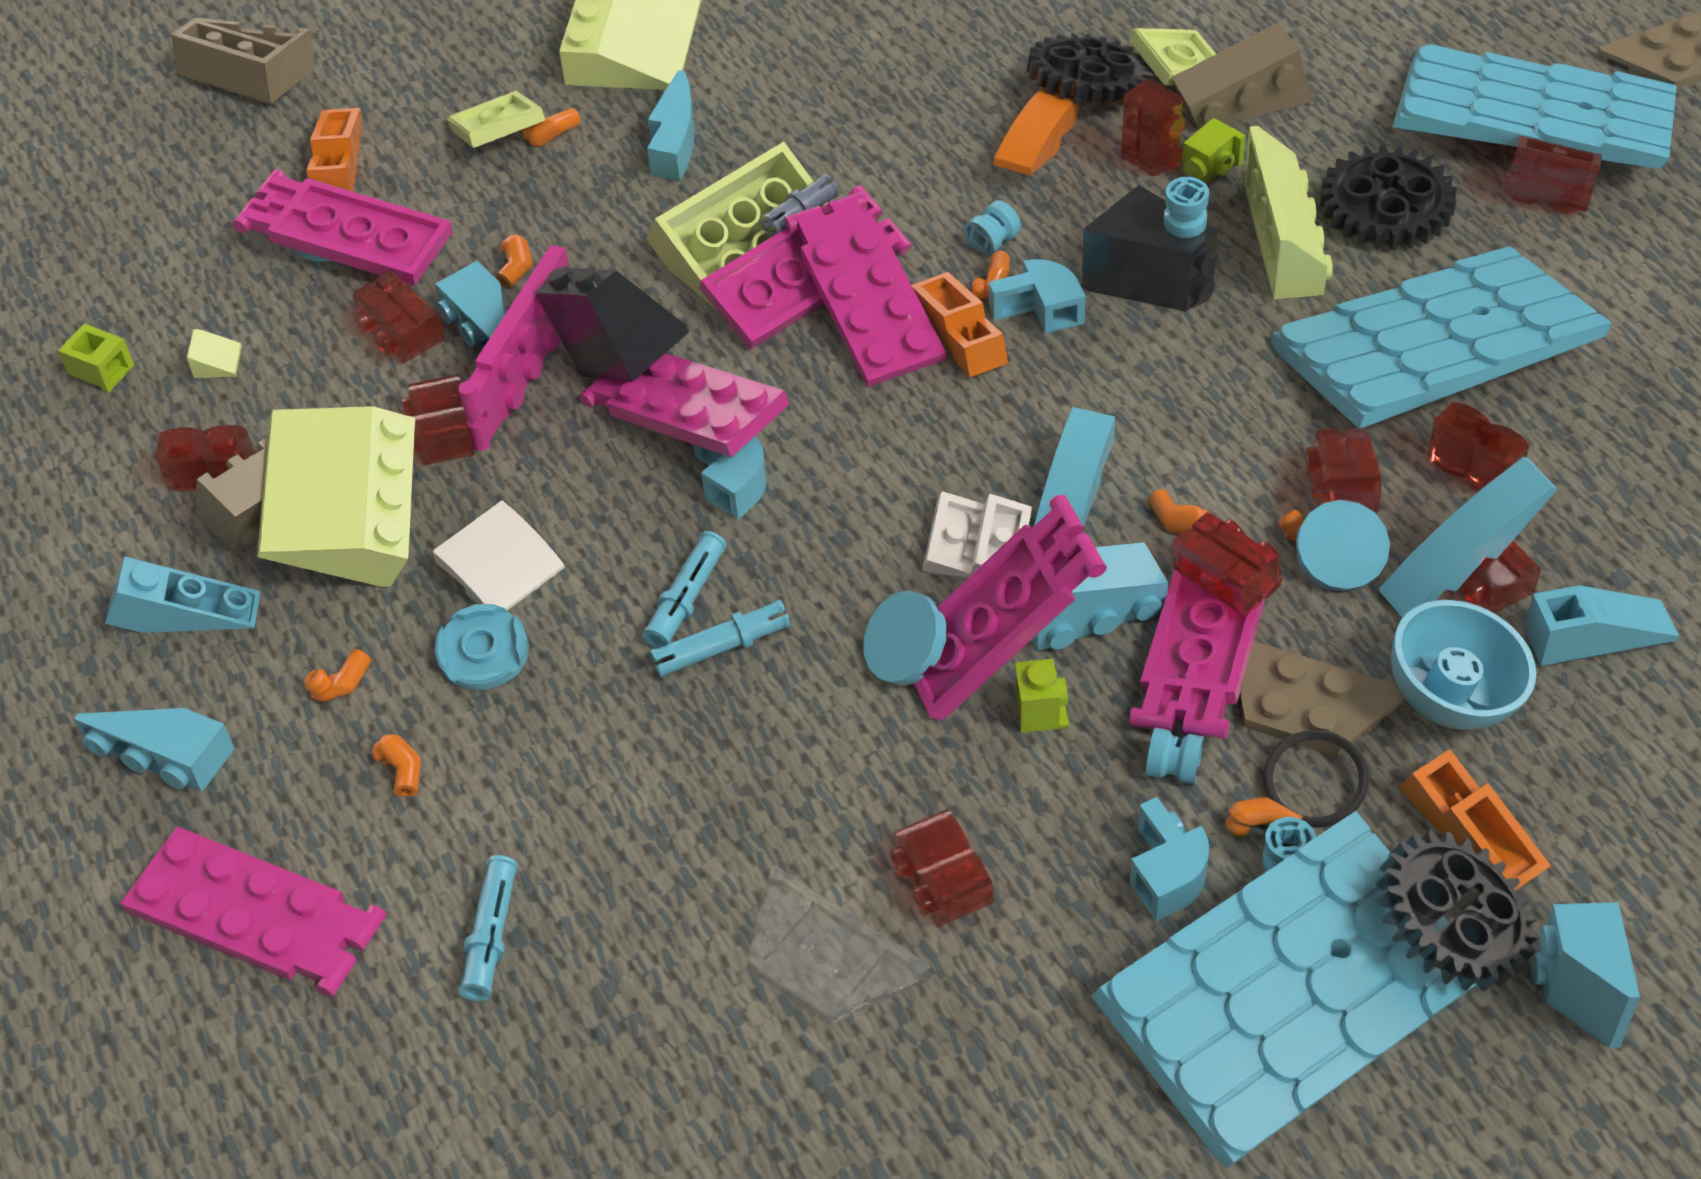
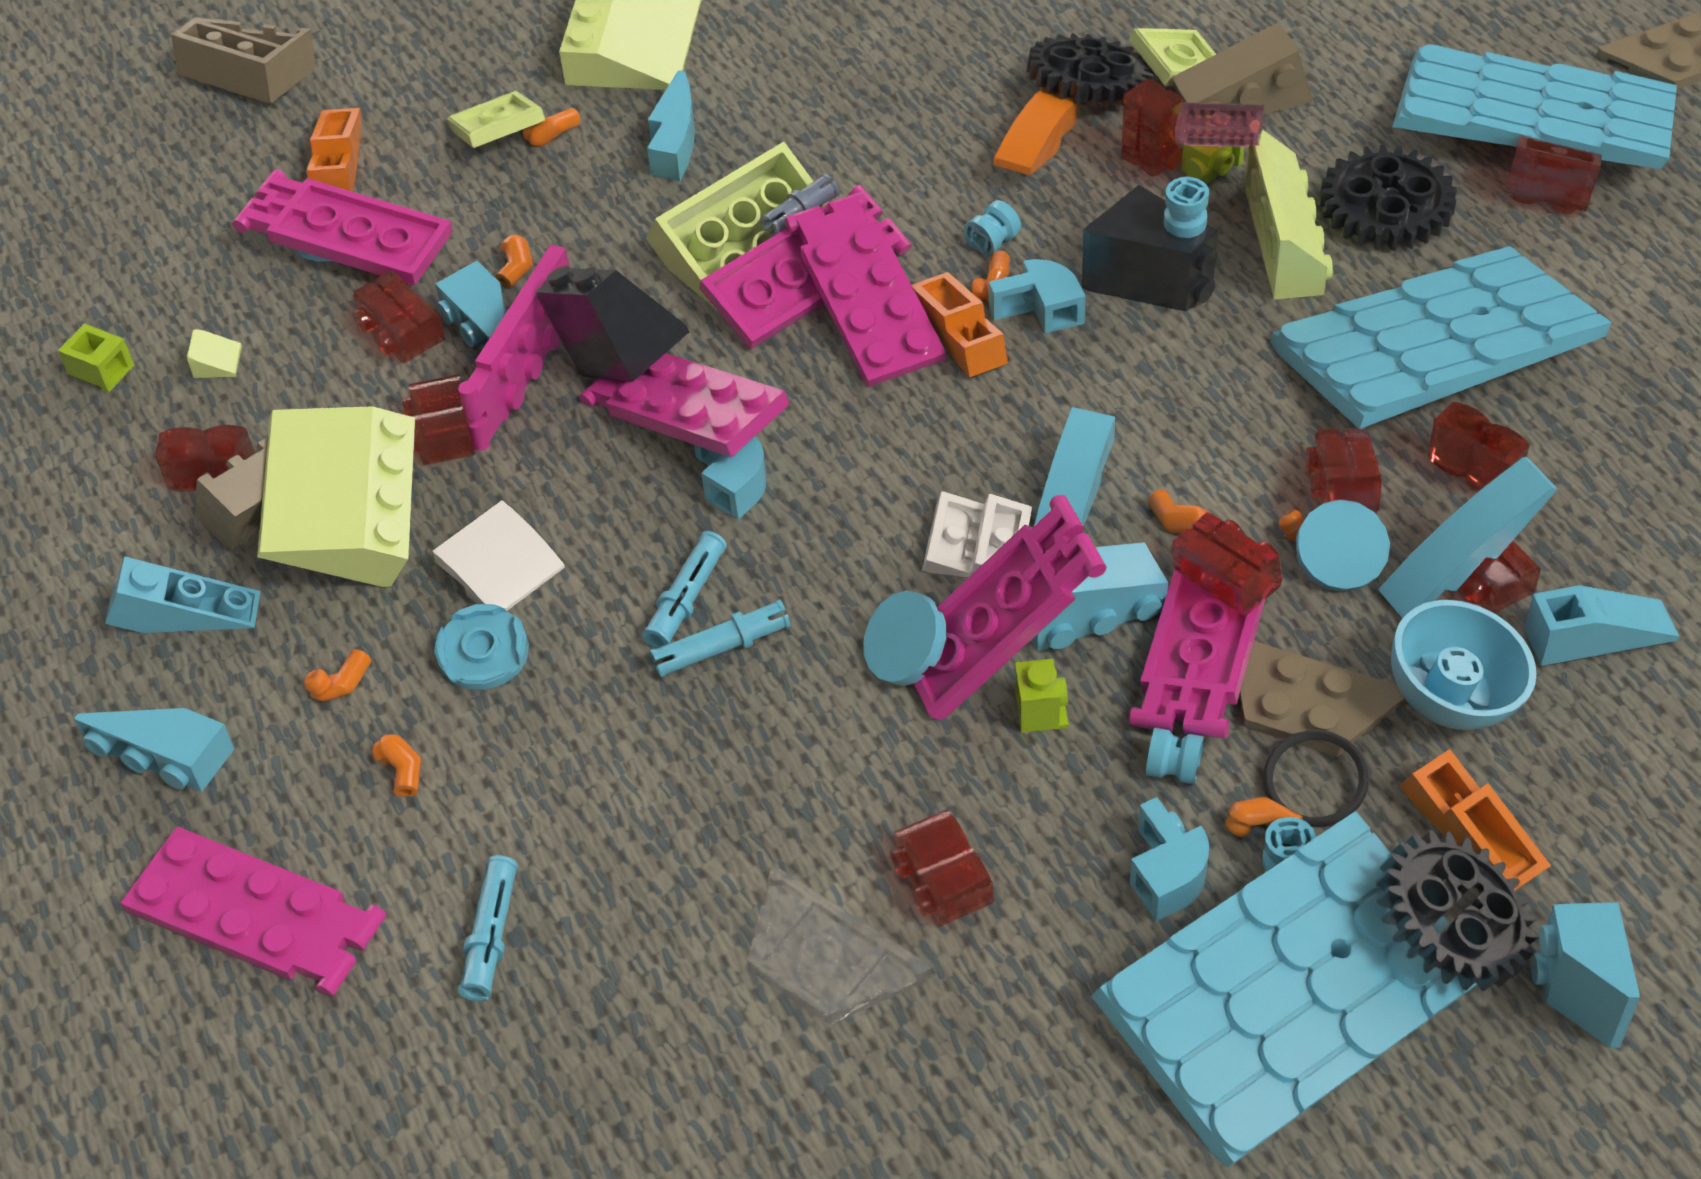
none -> clear pink panel [1175,102,1266,147]

